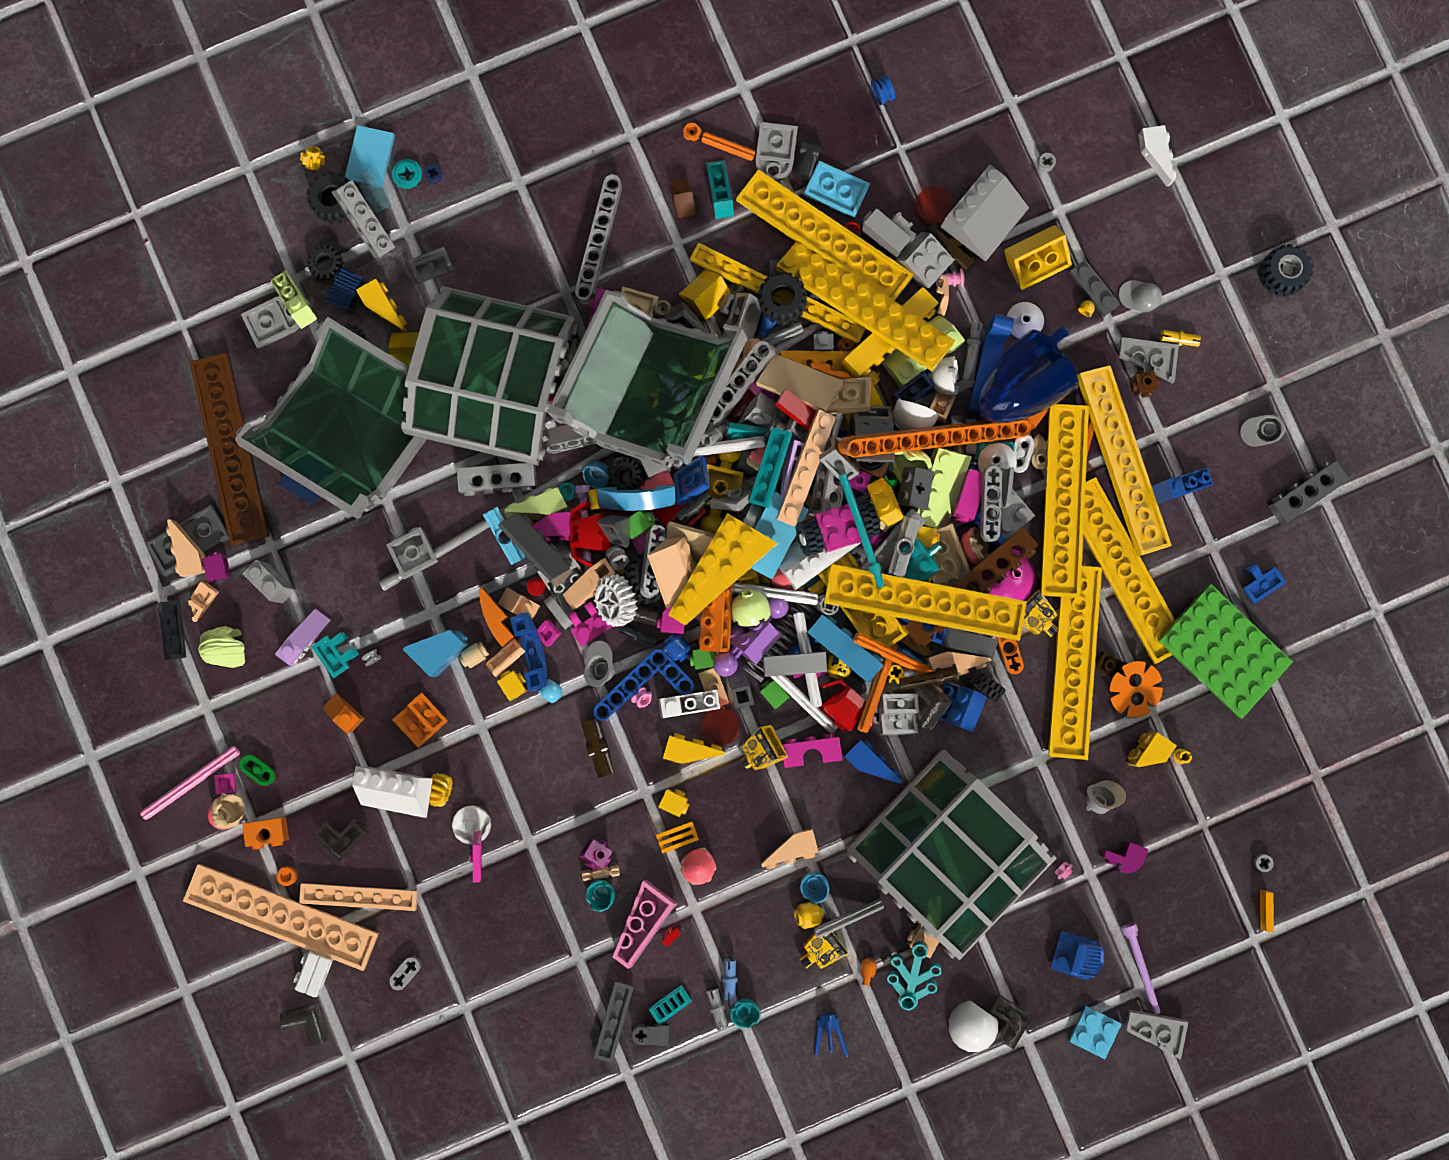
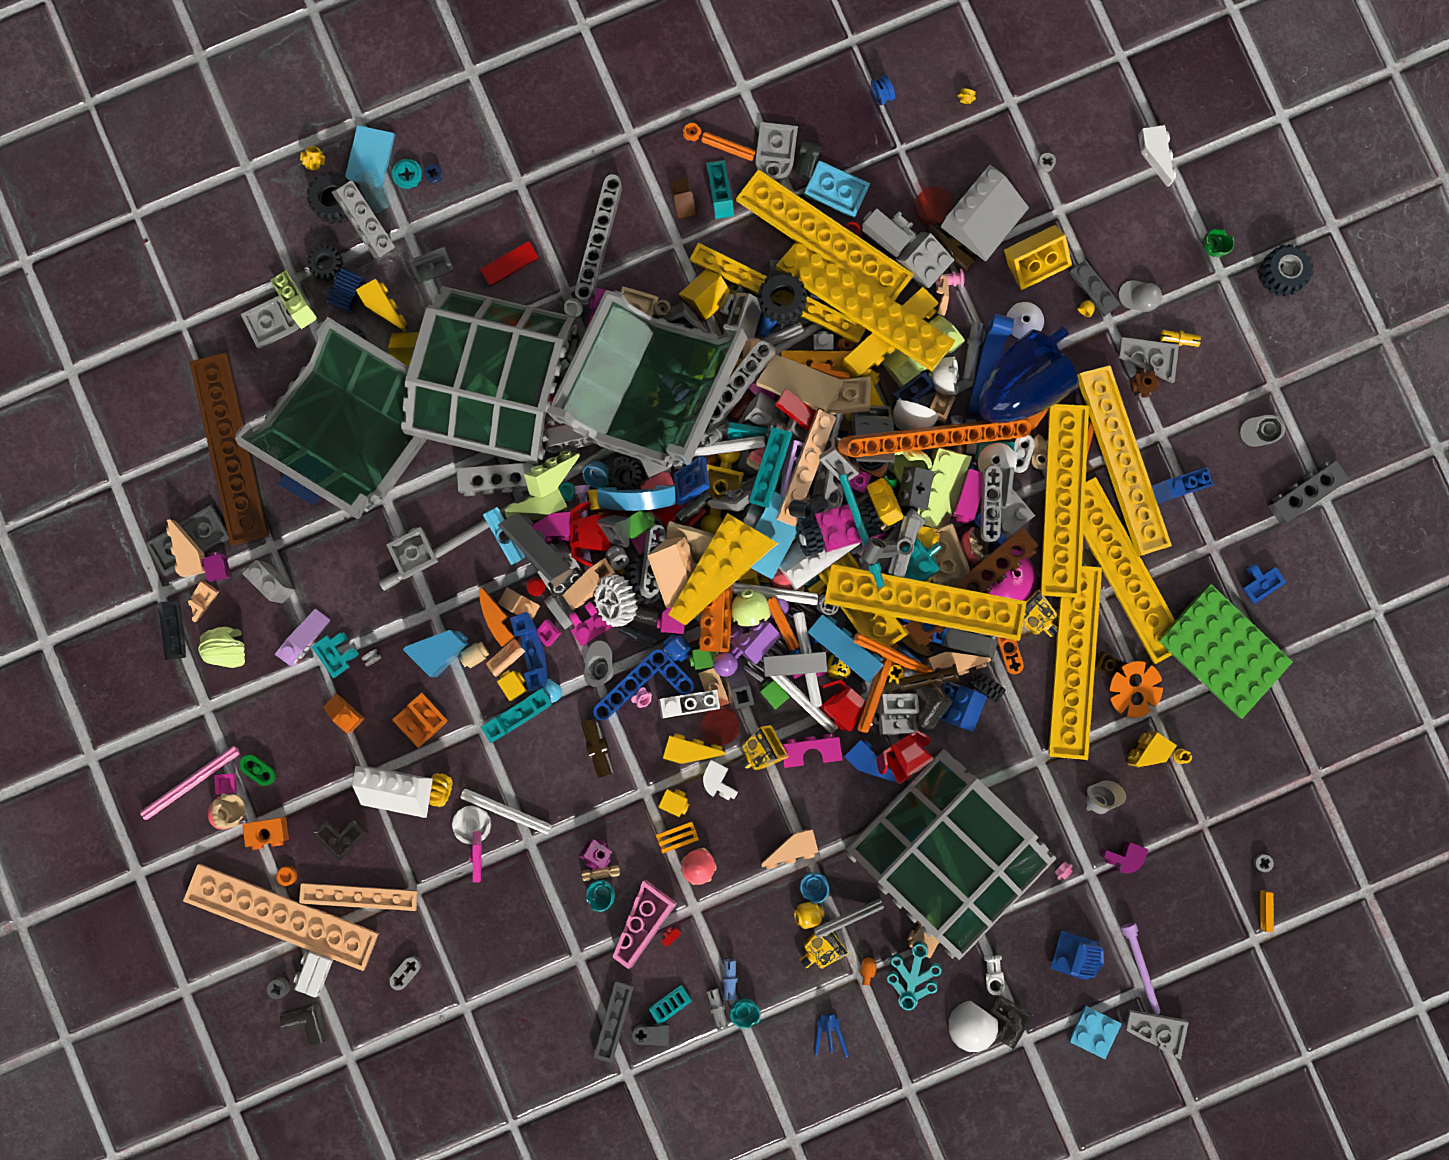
none -> flat silver wheel [267,977,290,999]
none -> white axle [461,789,551,834]
none -> red tile [480,241,539,287]
none -> teal slope [481,688,553,743]
none -> yellowish green slope [524,450,580,498]
none -> white plate [564,298,583,317]
none -> white brick [703,759,738,800]
none -> orange axle [767,596,799,651]
none -> black piece [789,494,828,520]
none -> dark grey piece [861,537,898,564]
none -> red piece [876,730,933,784]
none -> yellow plate [957,89,976,104]
none -> white connector [984,955,1005,995]
none -> green hair [1202,229,1234,258]

